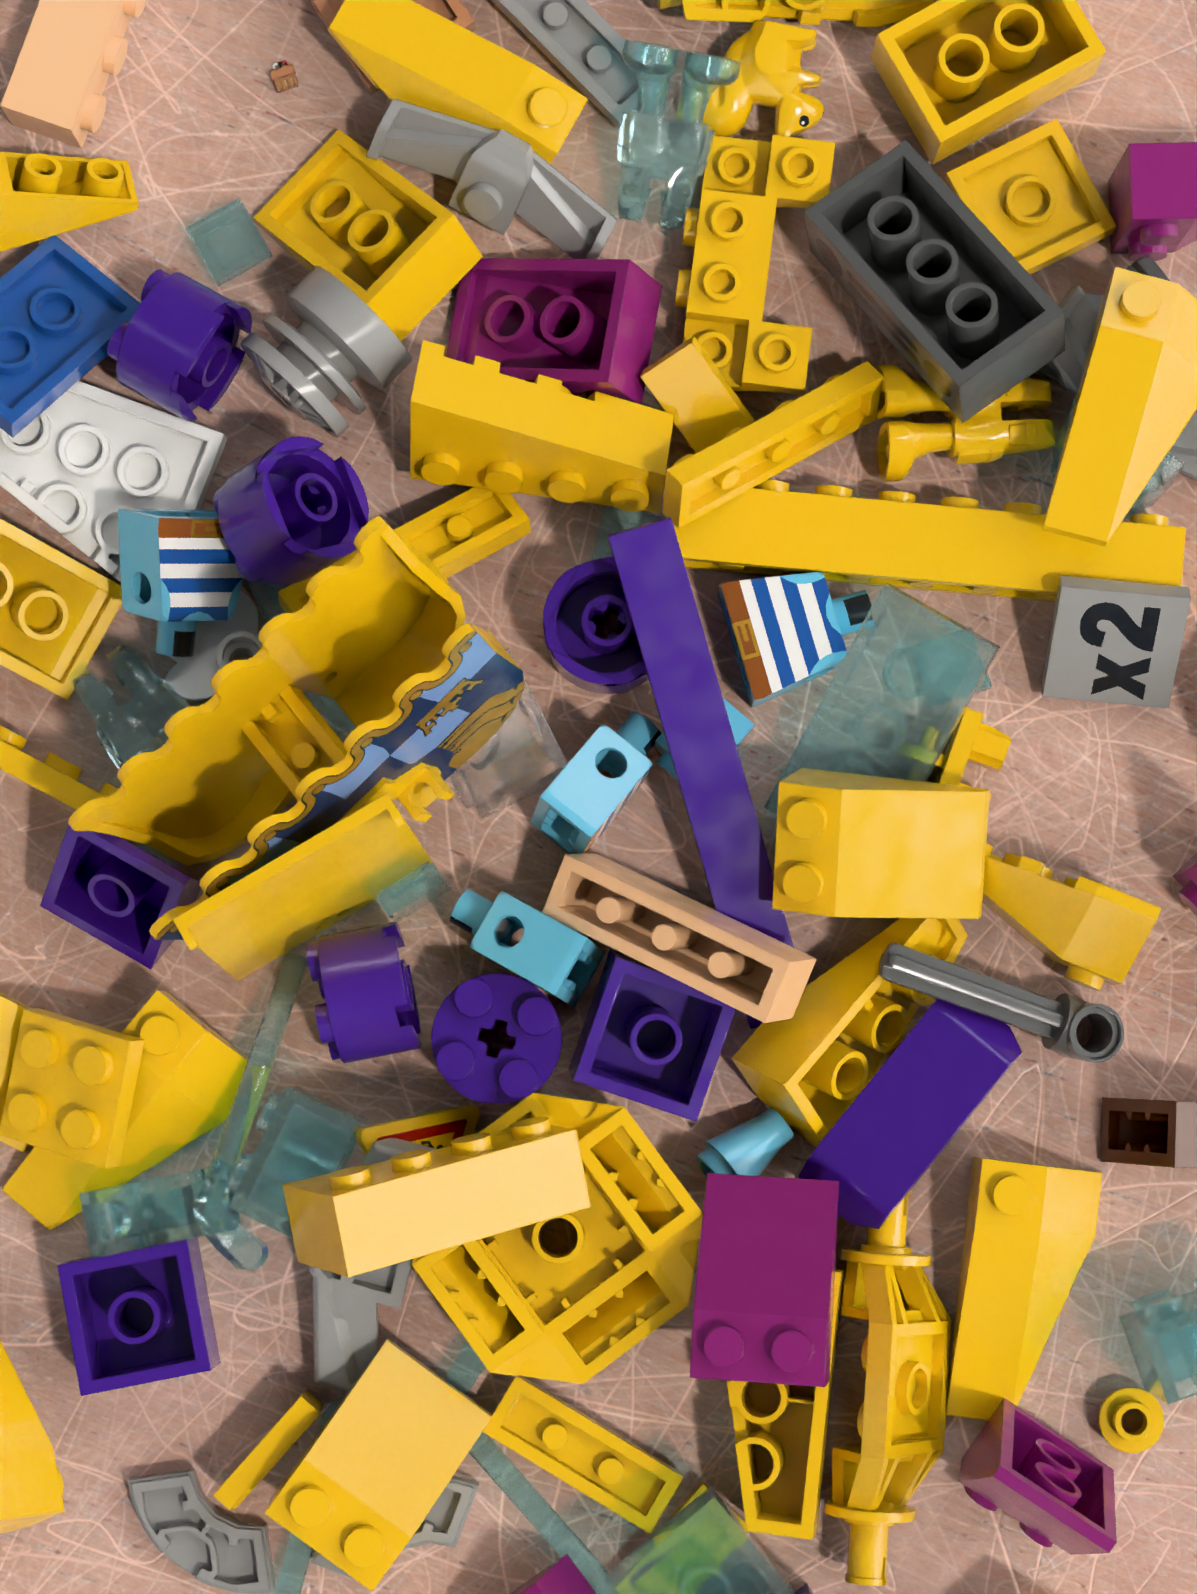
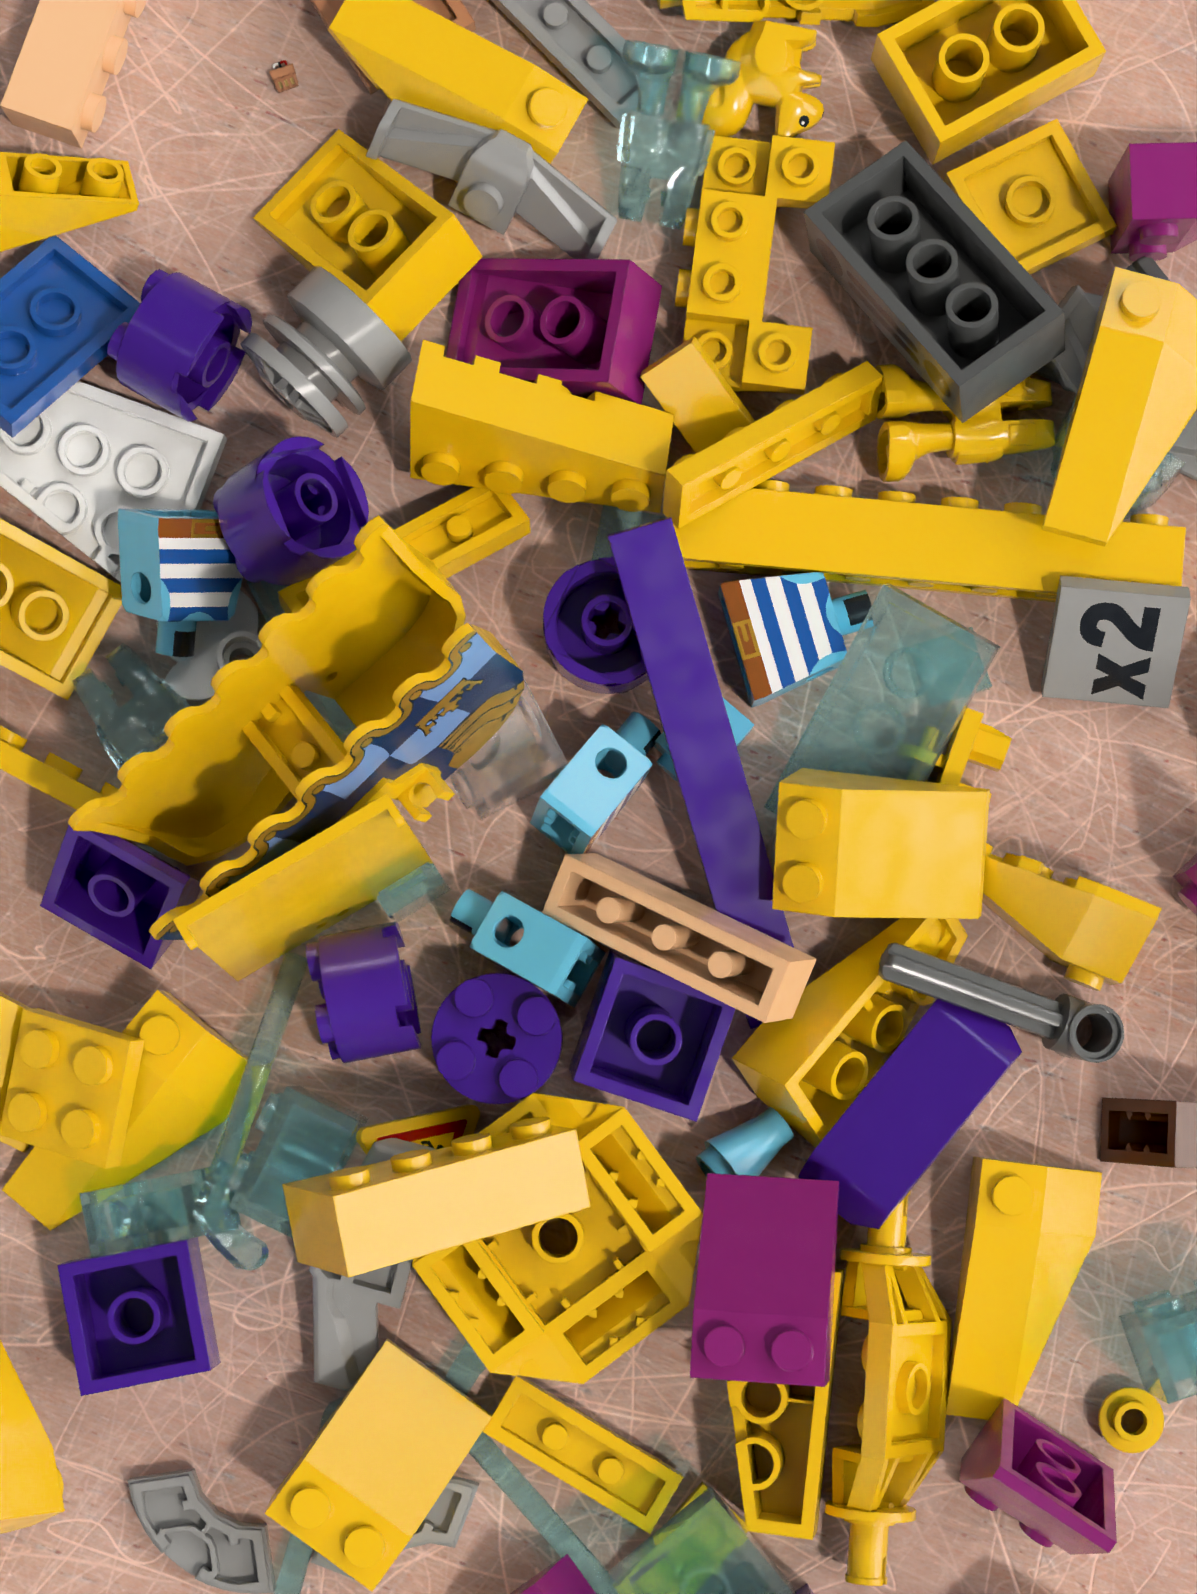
clear light blue tile [185,198,273,287] -> none
yellow tile [213,1389,324,1511] -> none

